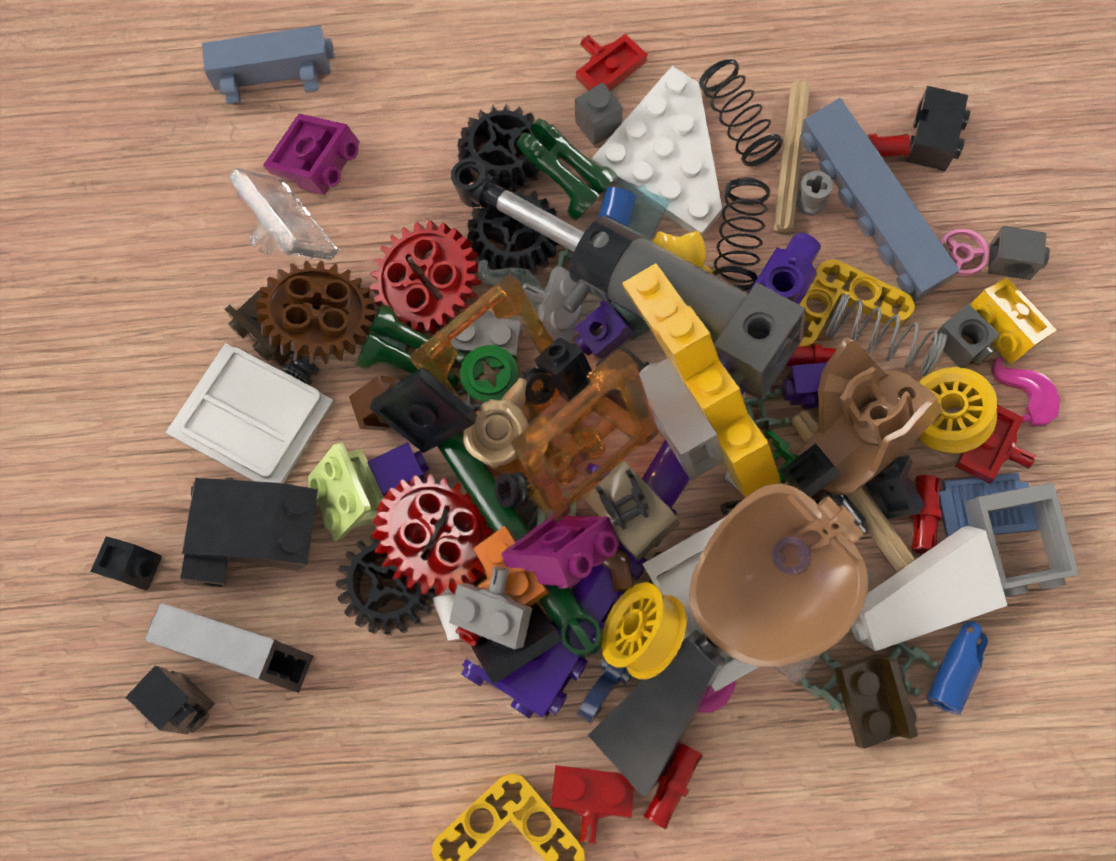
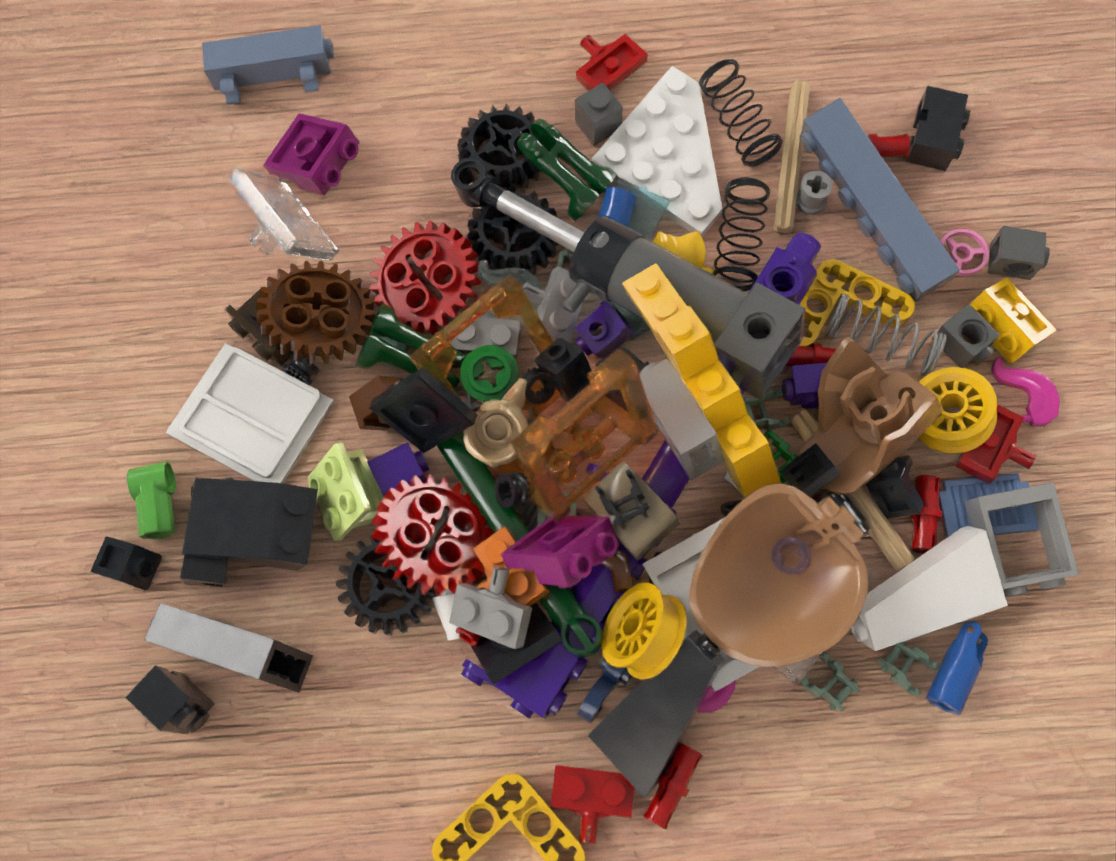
dark brown bracket [834,654,918,749] -> none
none -> bright green piece [127,461,176,539]

